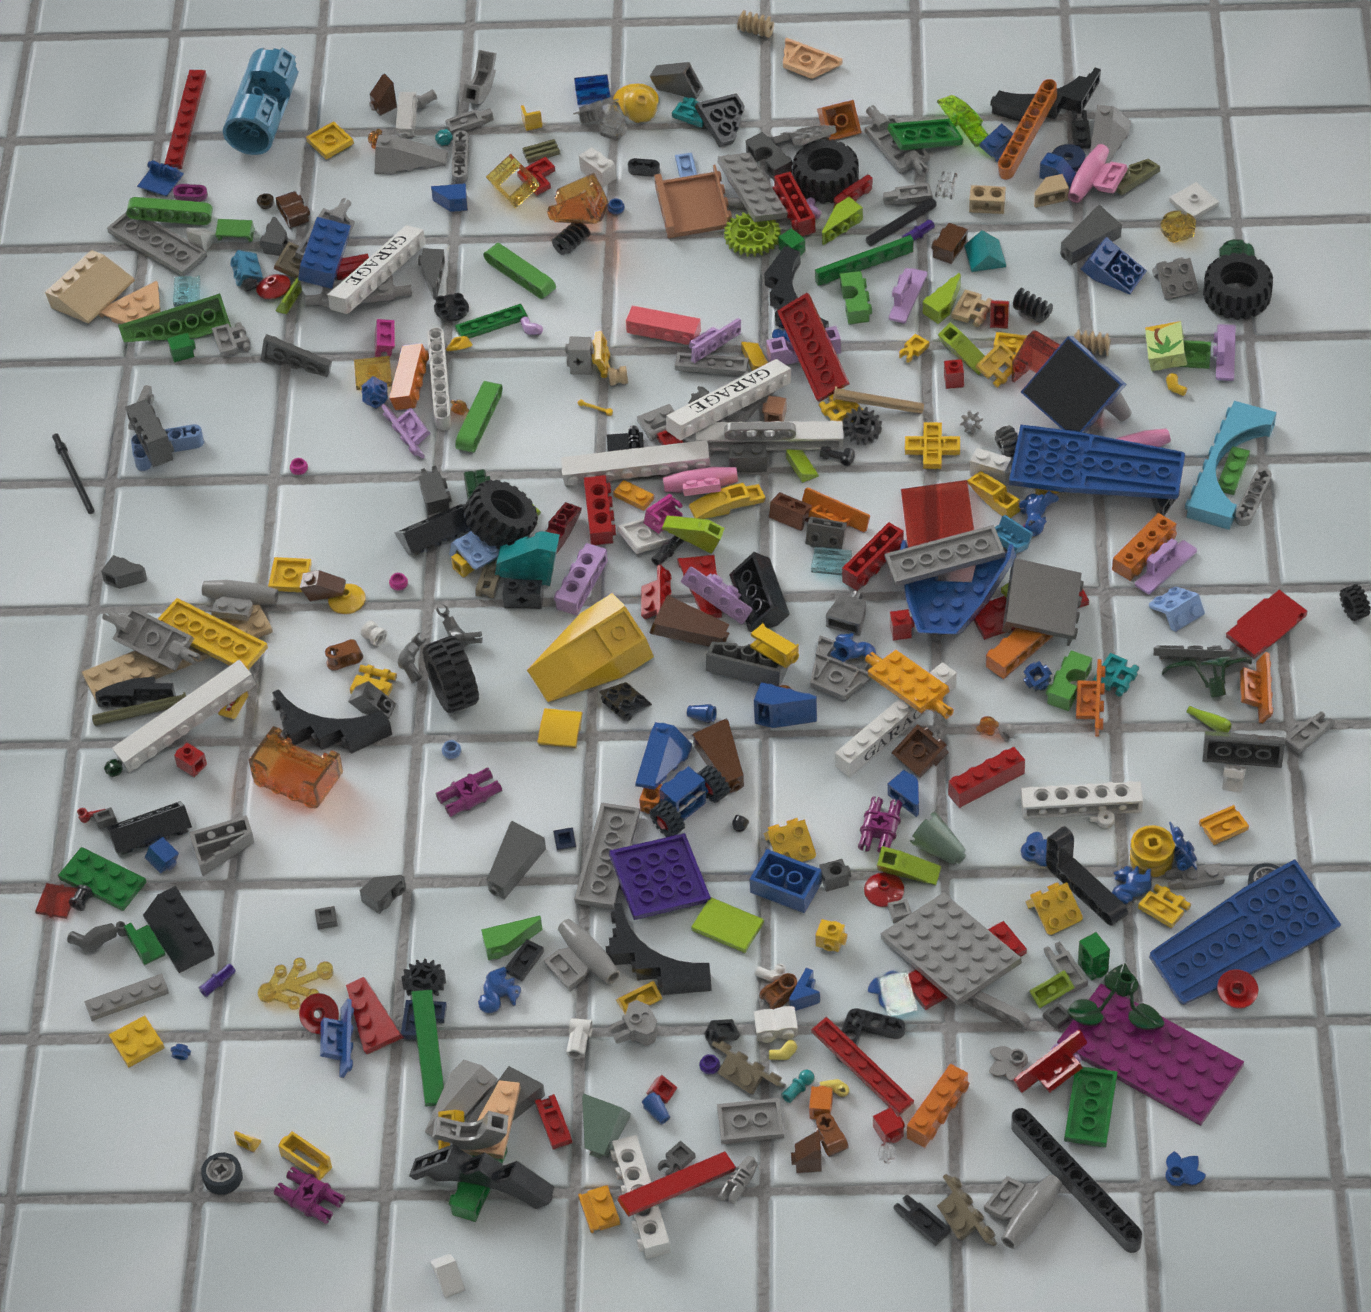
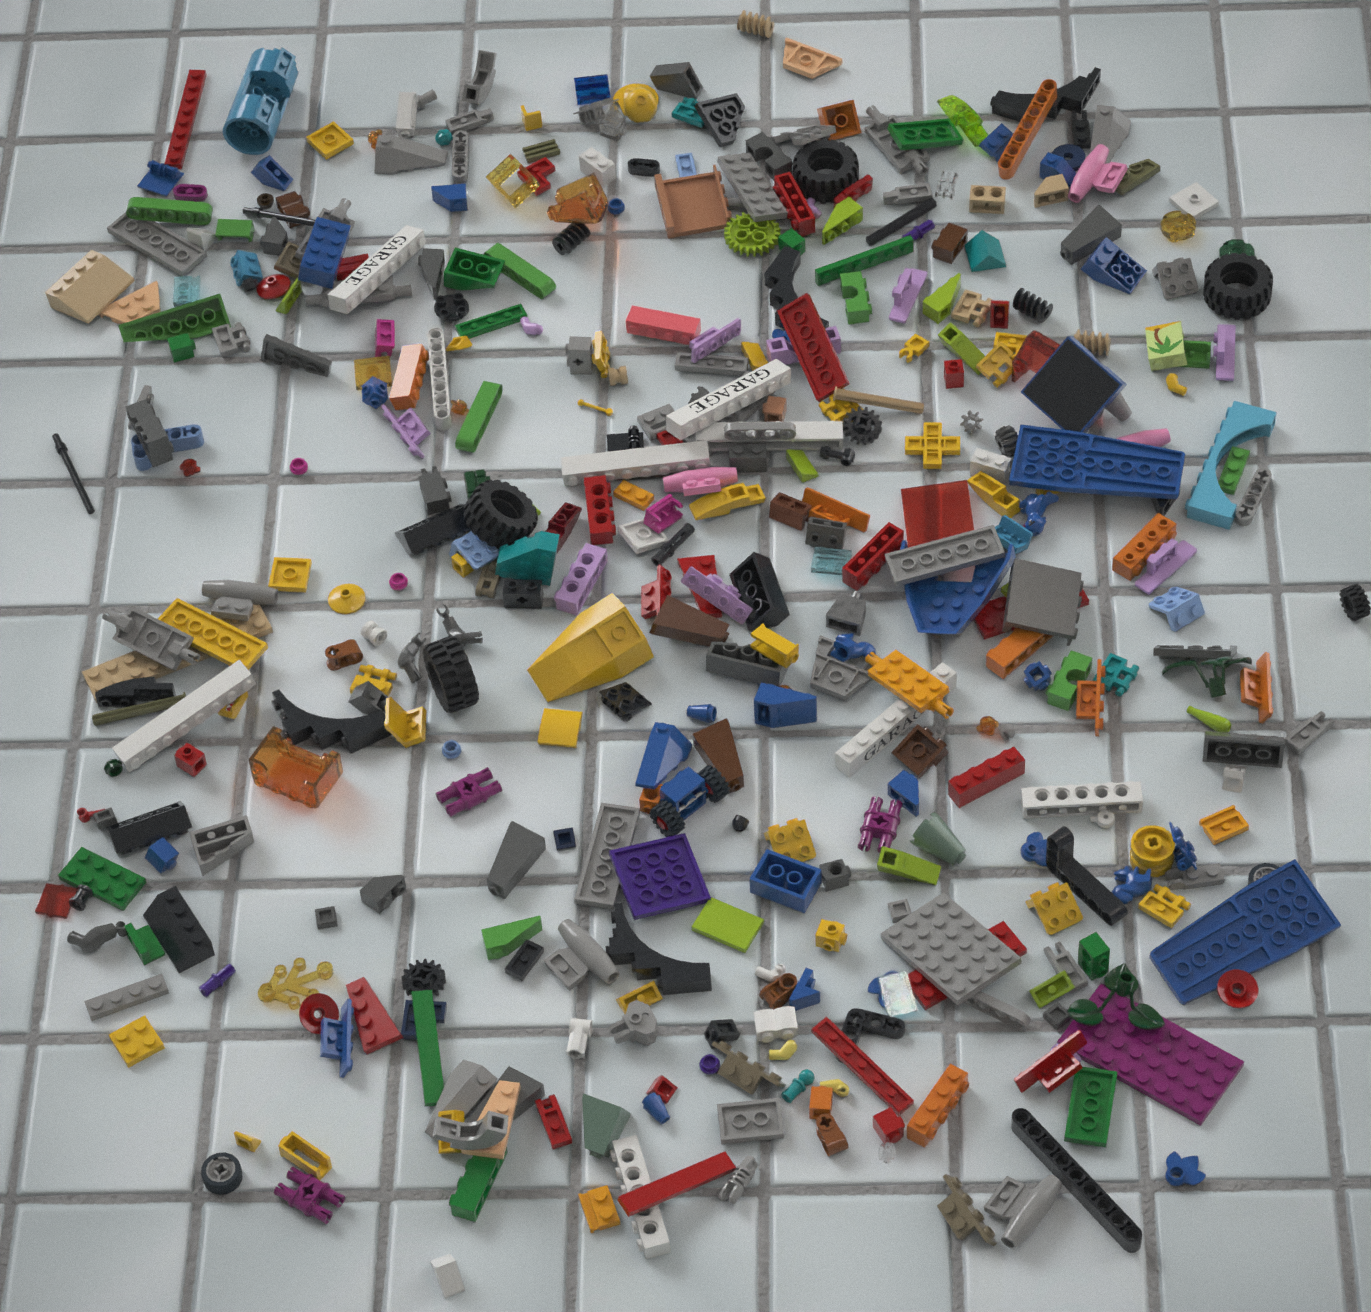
dark grey slope [101,555,147,589] -> none
blue plate [170,1044,191,1060] -> none
reddish brown slope [300,570,346,602] -> none
reddish brown slope [369,73,397,116] -> none
black arch [409,1144,555,1209] -> none
blue animal [478,967,521,1013] -> none
dark grey plate [658,1140,696,1176] -> none
lime slope [662,515,725,554] -> none
reddish brown slope [791,1131,822,1173] -> none
red dish [864,872,904,907] -> none
red brick [890,609,915,641] -> none
black hinge [894,1195,951,1246] -> none
light grey plate [989,1046,1028,1081] -> none
red piece [1226,589,1308,659] -> none
none -> clear red plate [180,459,201,477]
none -> black bar [243,207,315,226]
none -> blue slope [251,155,293,191]
none -> yellow bracket [384,697,427,748]
none -> green slope [444,247,505,291]

